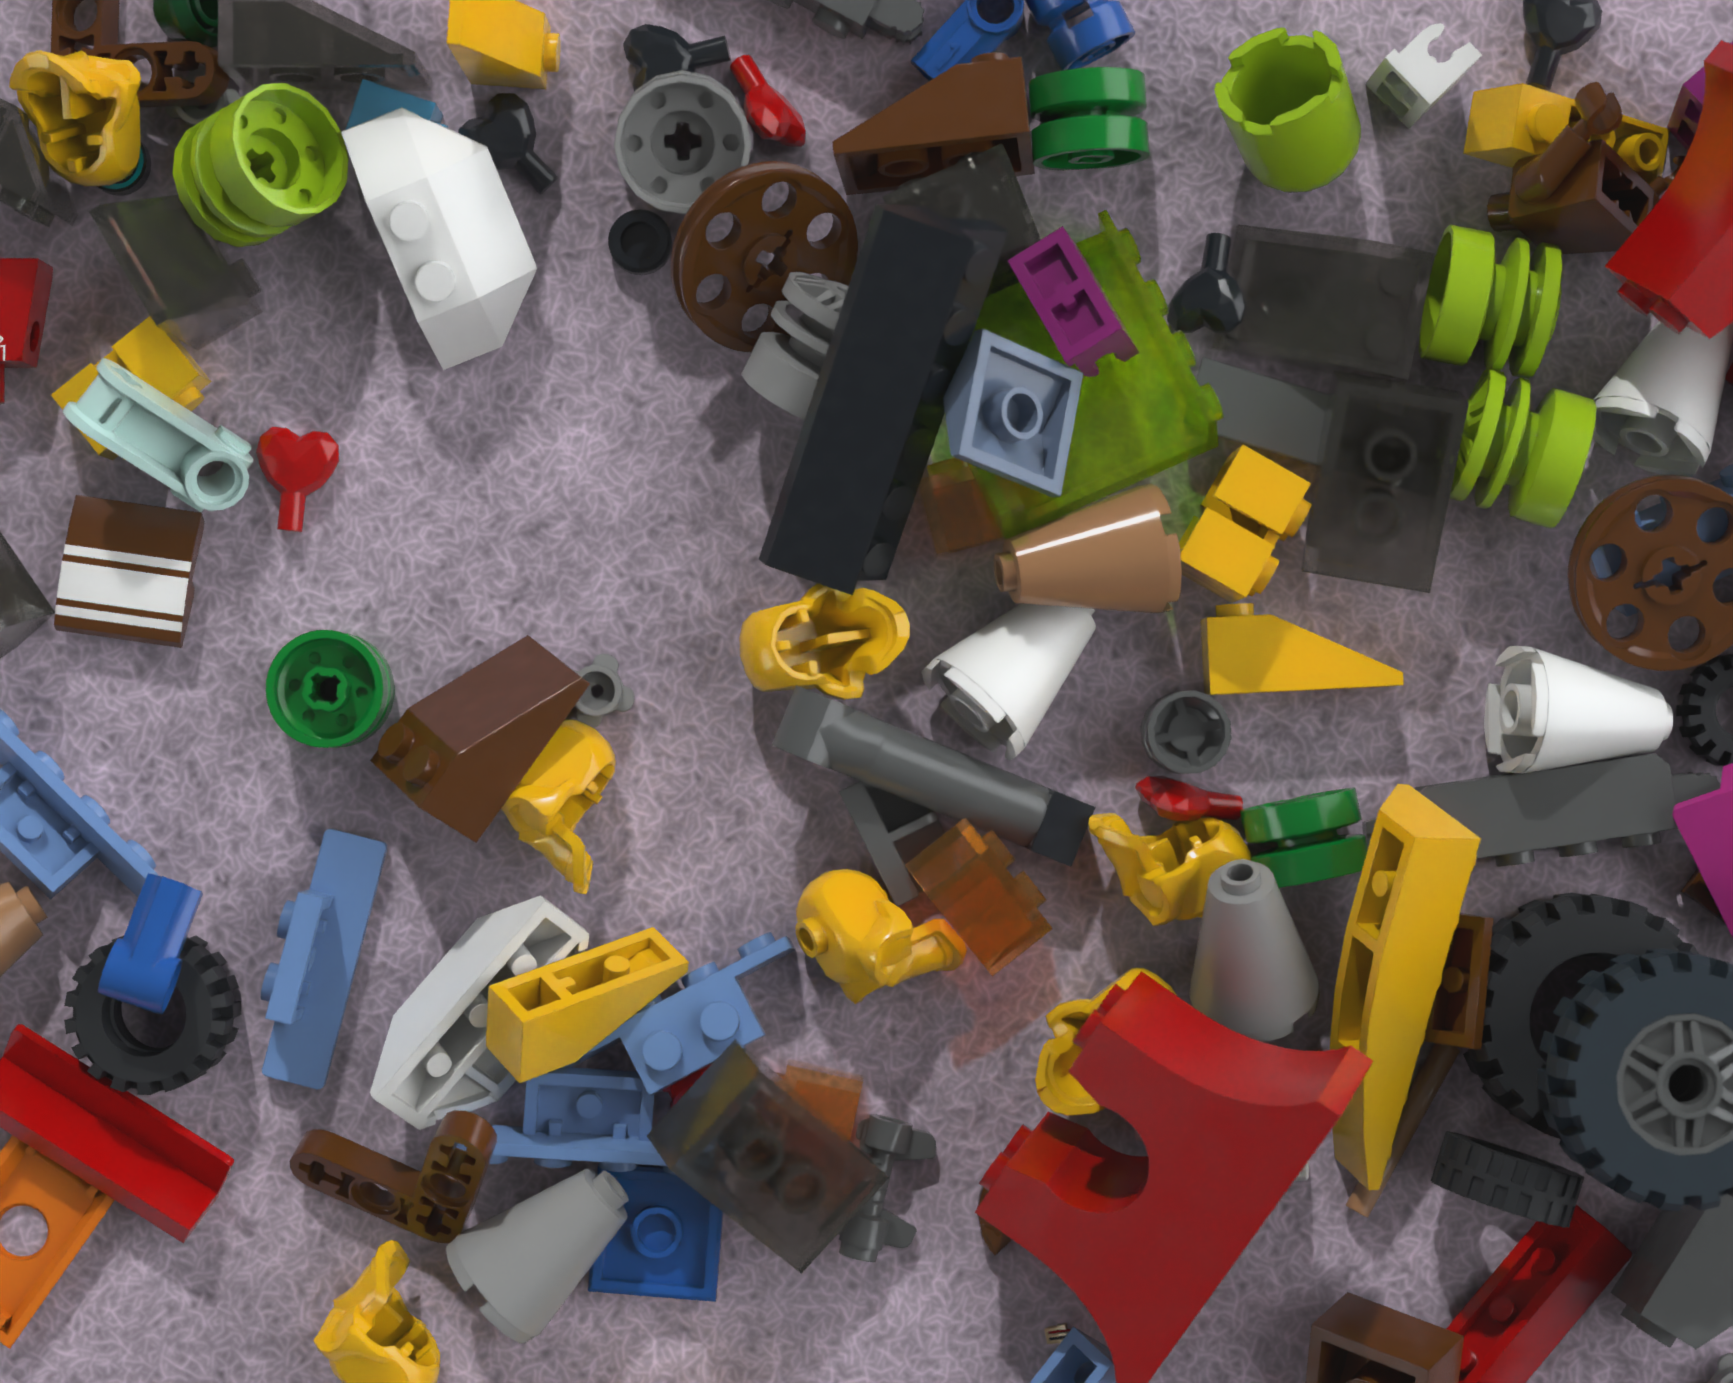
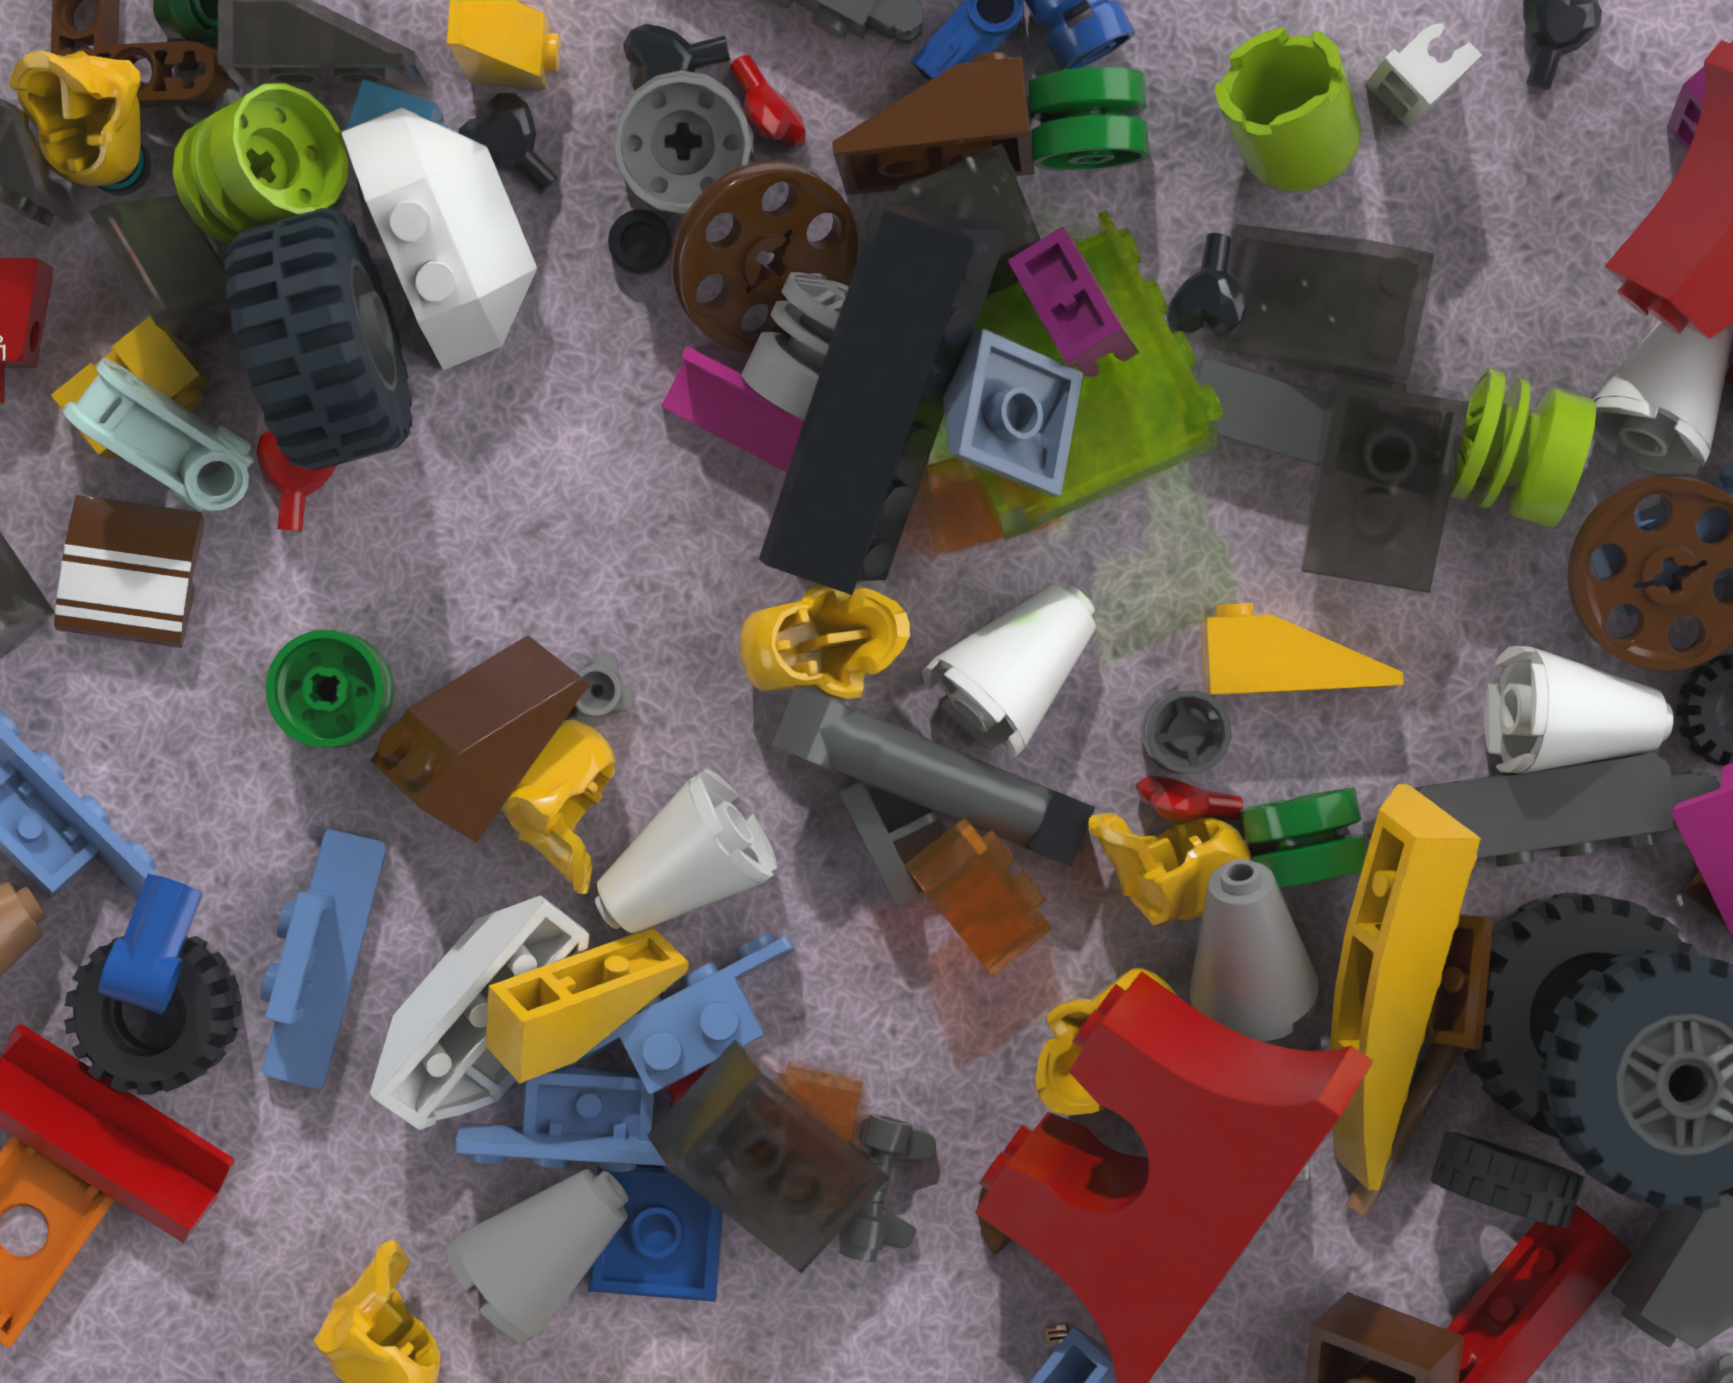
reddish brown beam [289,1110,497,1244] -> none
yellow head [795,869,967,1004] -> none
medium nougat cone [993,483,1182,614] -> none
yellow piece [1179,445,1312,603] -> none
lime wheel [1419,225,1562,379] -> none
yellow slope [1463,83,1670,184] -> none
reddish brown torso [1487,82,1686,254] -> none
none -> black wheel [225,208,413,471]
none -> white cone [595,769,777,933]
none -> dark pink panel [661,346,804,472]

